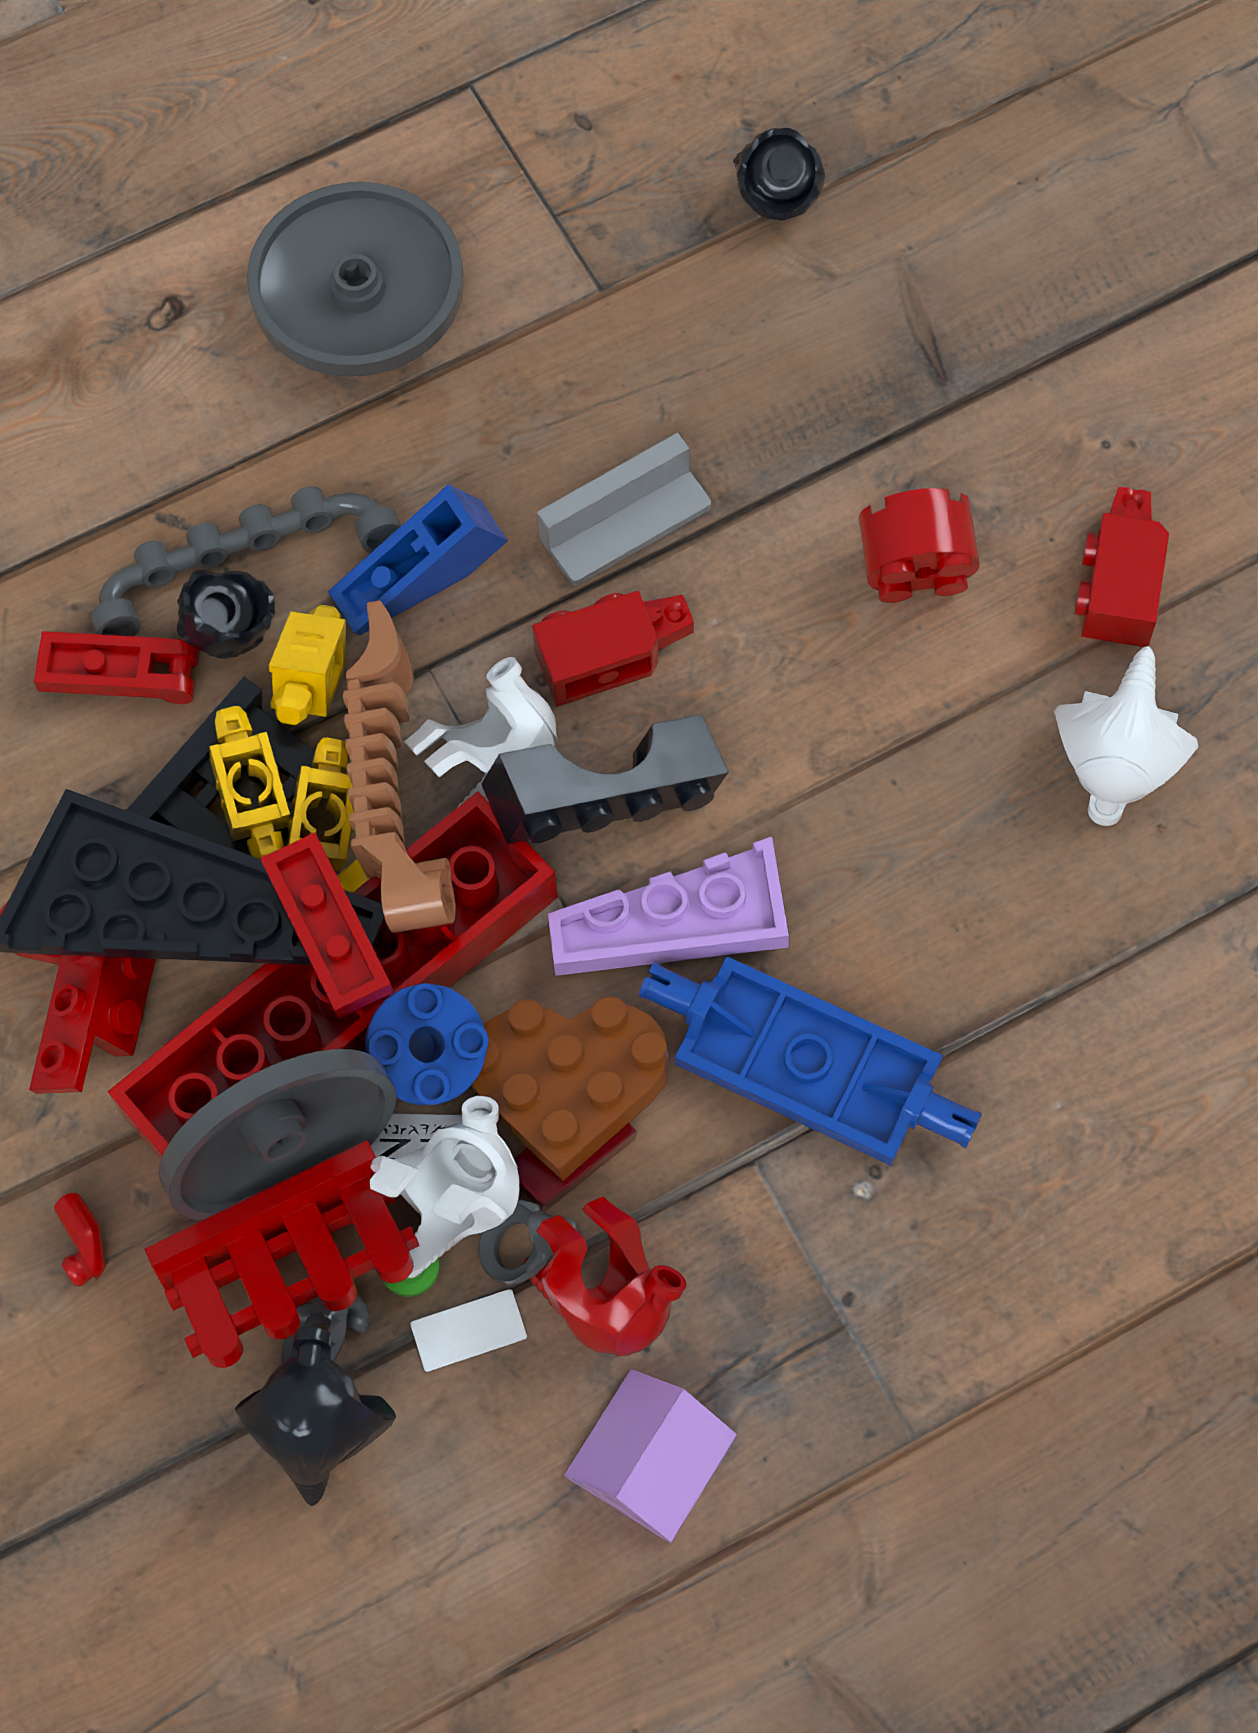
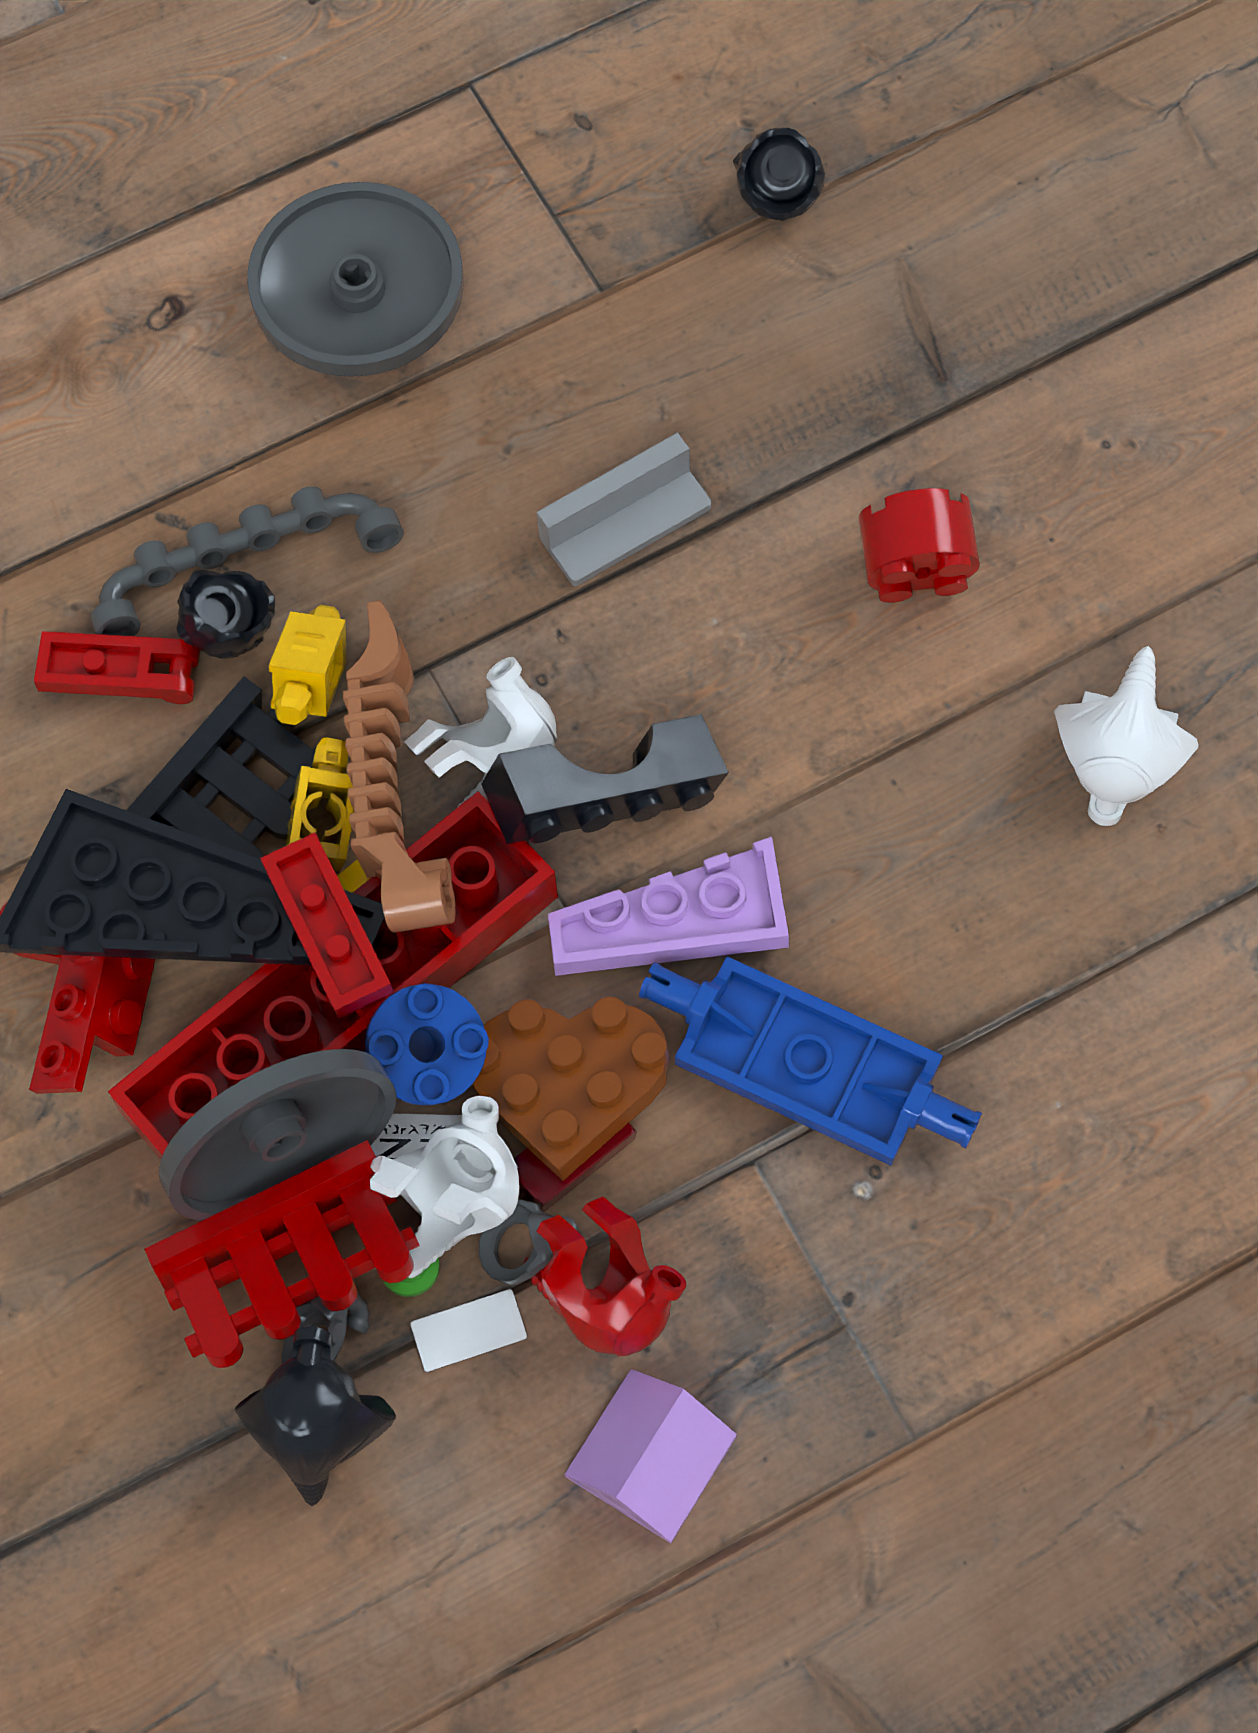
red arm [54,1193,106,1287] -> none
yellow piece [210,706,290,859] -> none
blue slope [328,484,508,635] -> none
red hinge [532,590,694,707] -> none
red hinge [1074,487,1169,647] -> none

